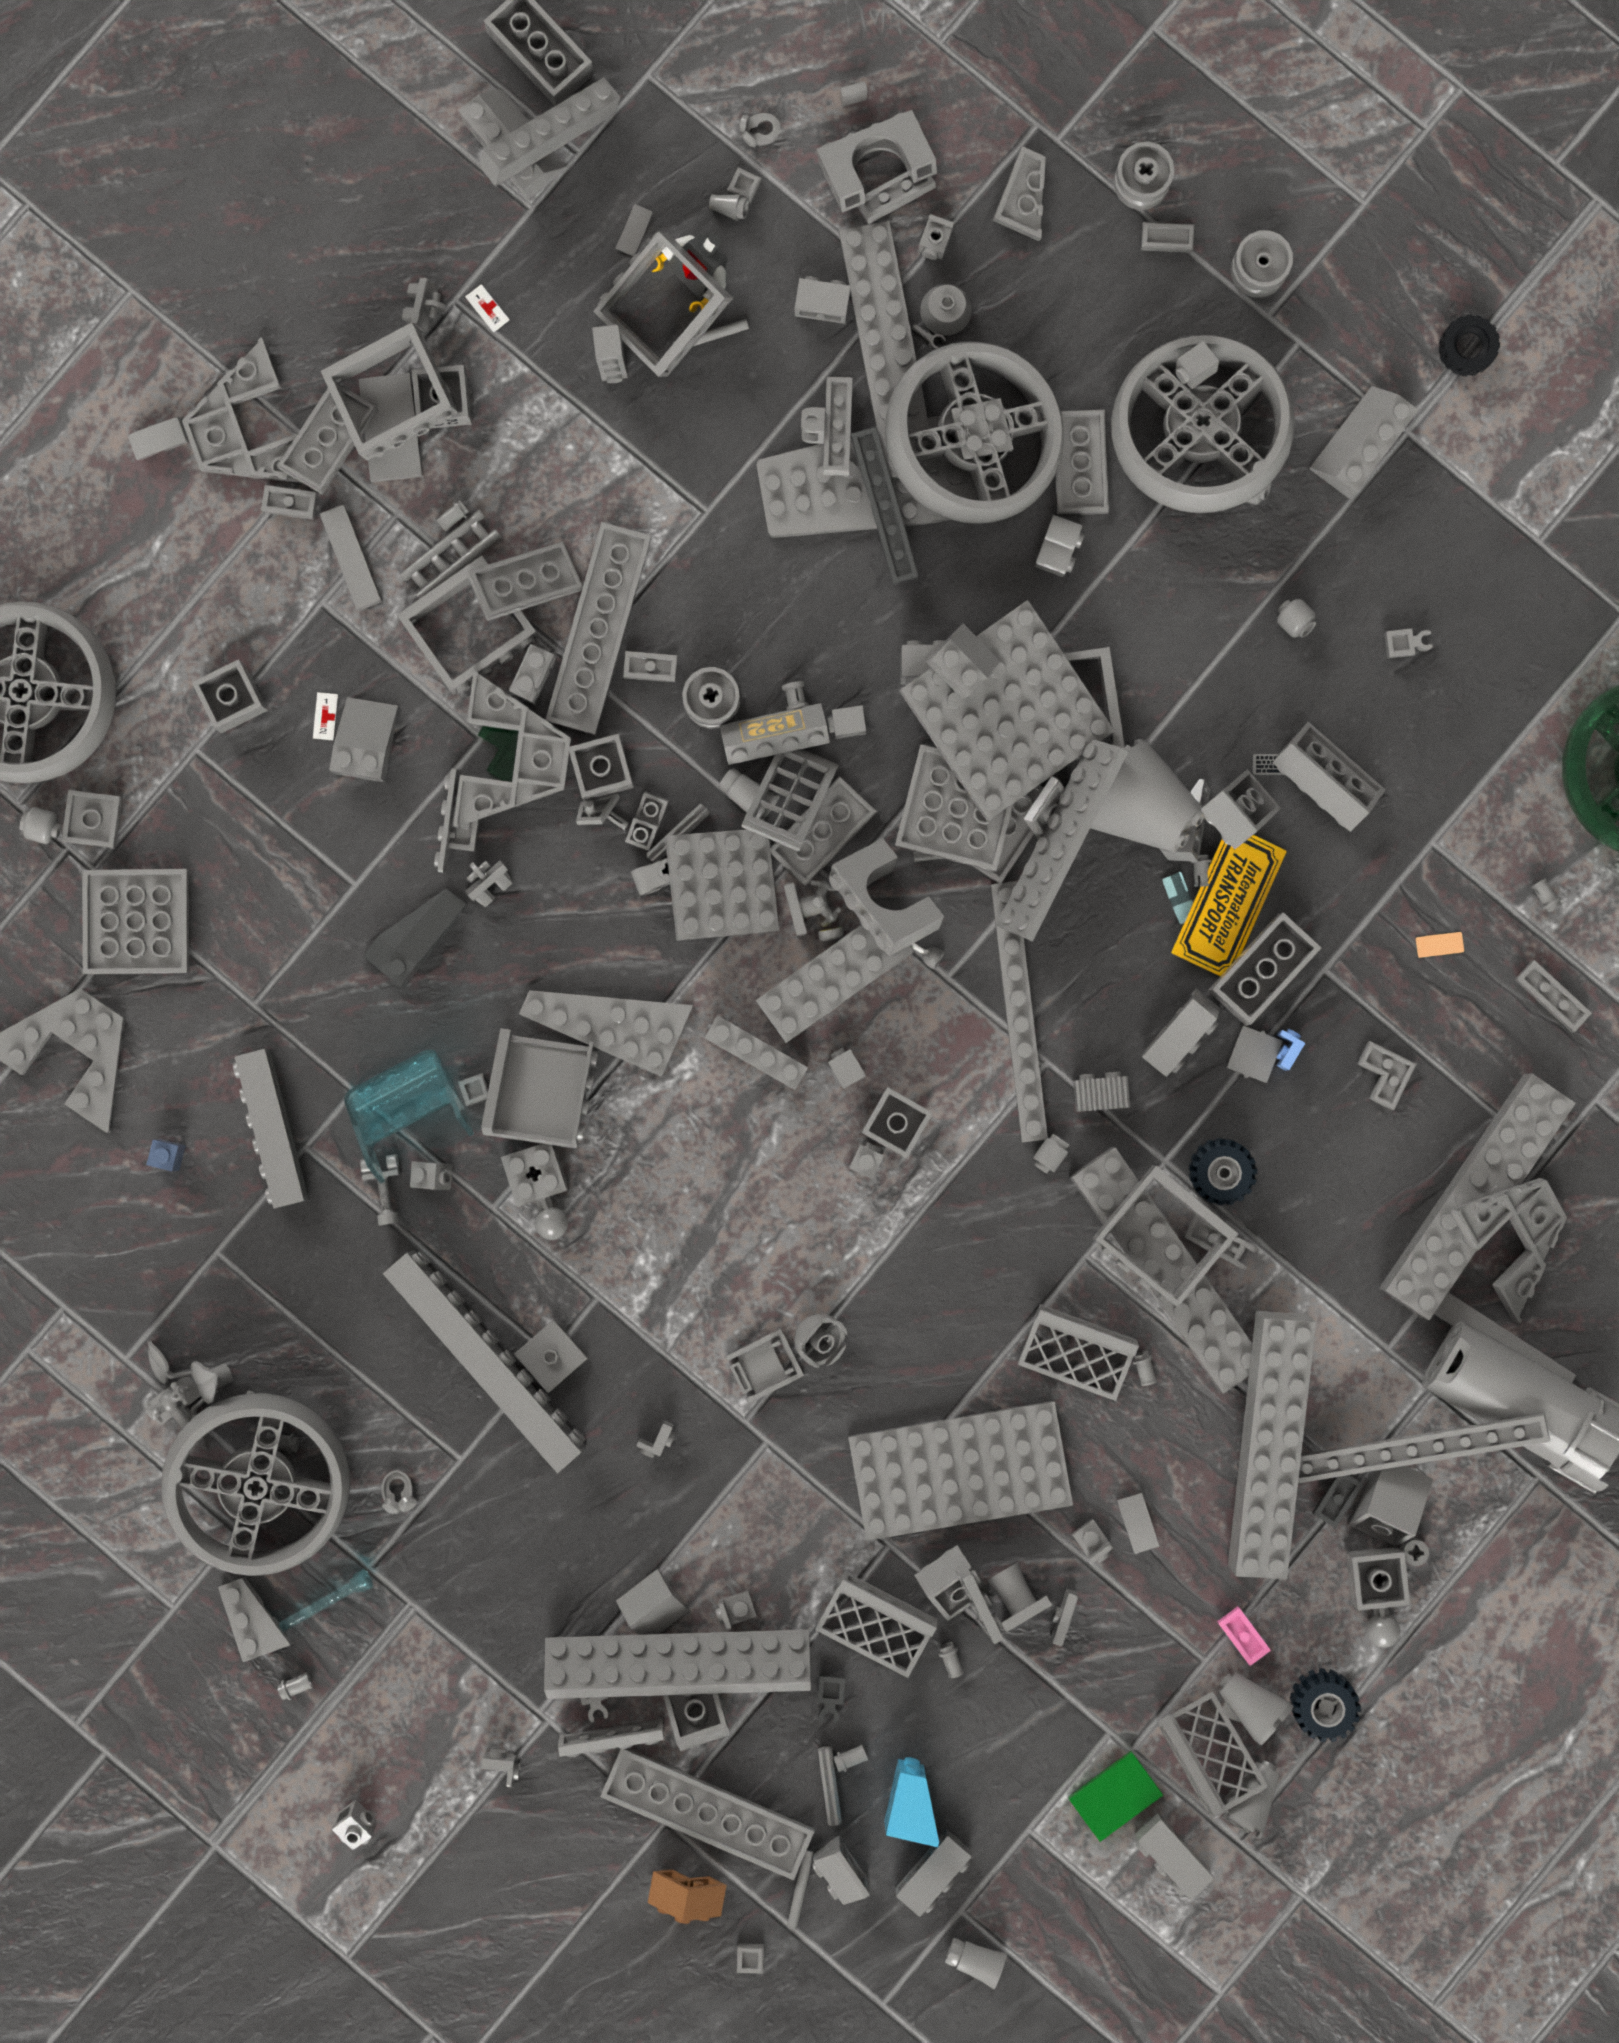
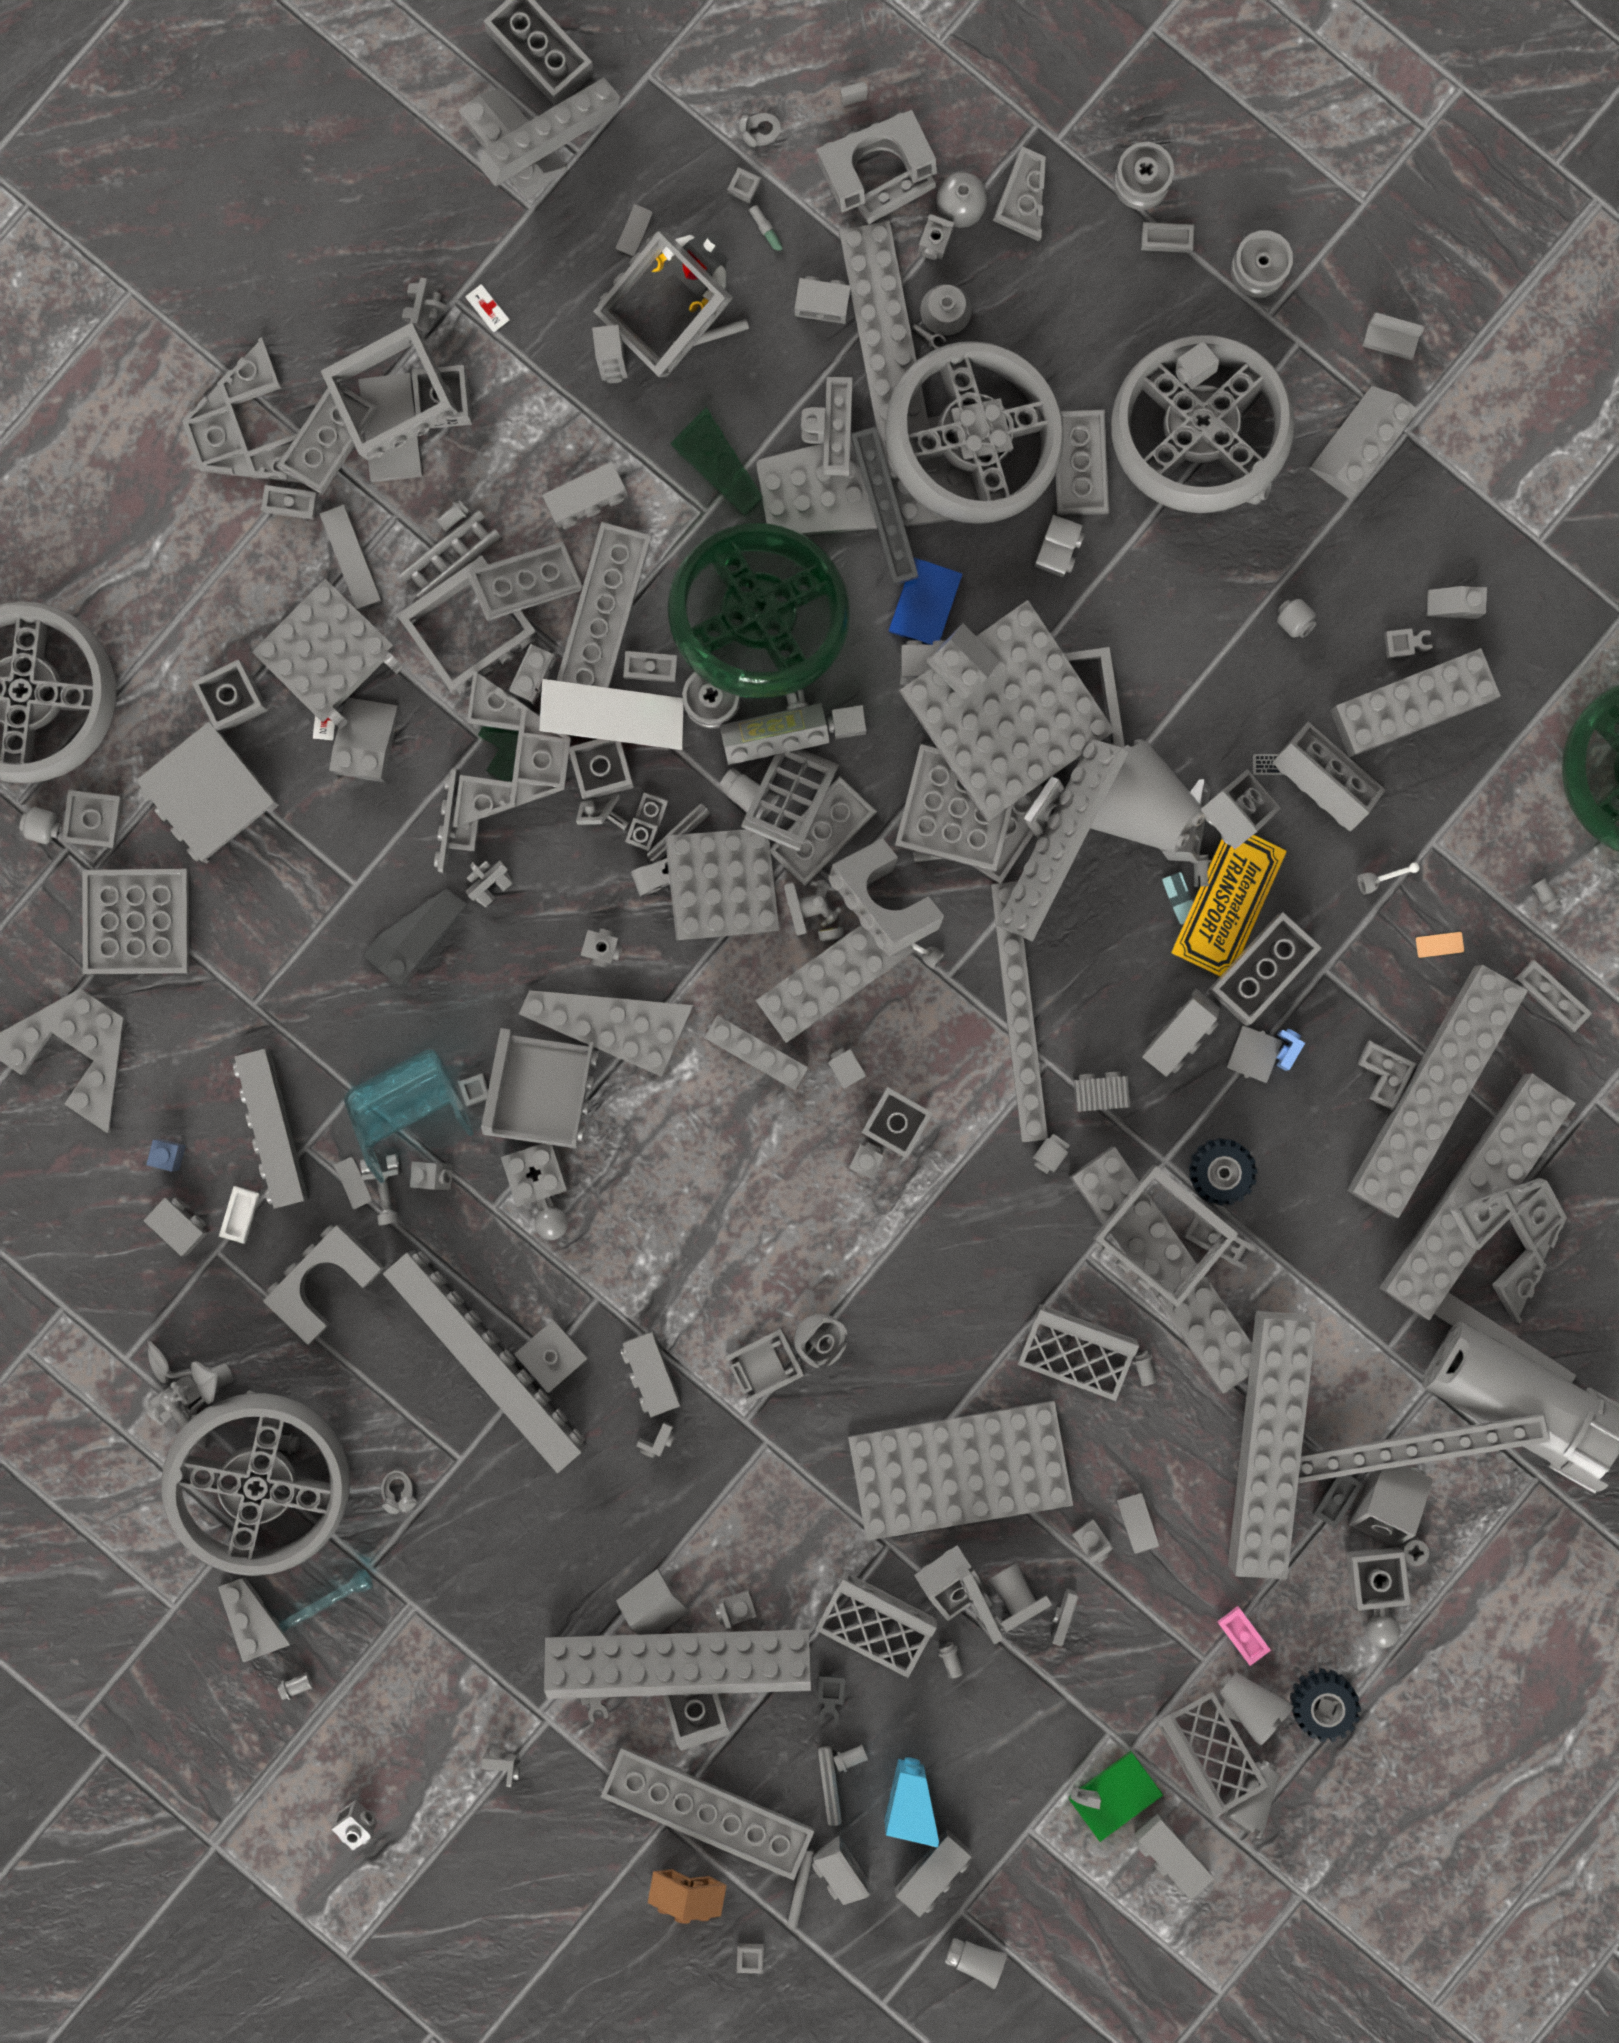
light grey slope [127,417,189,460] -> none
light grey plate [558,1719,665,1757] -> none
light grey cone [709,194,749,221] -> none
black tyre [1439,314,1500,377] -> none
none -> light grey panel [136,722,279,864]
none -> light grey brick [143,1197,209,1256]
none -> white tile [219,1186,260,1244]
none -> light grey plate [252,579,403,729]
none -> light grey arch [263,1224,385,1345]
none -> light grey sticker [334,1157,372,1209]
none -> white sticker [539,679,683,750]
none -> light grey brick [542,462,627,529]
none -> light grey brick [581,928,623,968]
none -> light grey brick [620,1330,681,1417]
none -> clear green wheel [667,523,850,699]
none -> clear green wing [670,407,763,517]
none -> light grey piece [749,205,783,250]
none -> blue tile [889,557,962,645]
none -> light grey cylinder [936,172,988,228]
none -> light grey tile [1071,1788,1101,1809]
none -> light grey brick [1330,648,1501,758]
none -> light grey brick [1347,965,1528,1218]
none -> hinge [1357,863,1420,895]
none -> light grey panel [1362,313,1425,360]
none -> light grey slope [1426,586,1487,619]

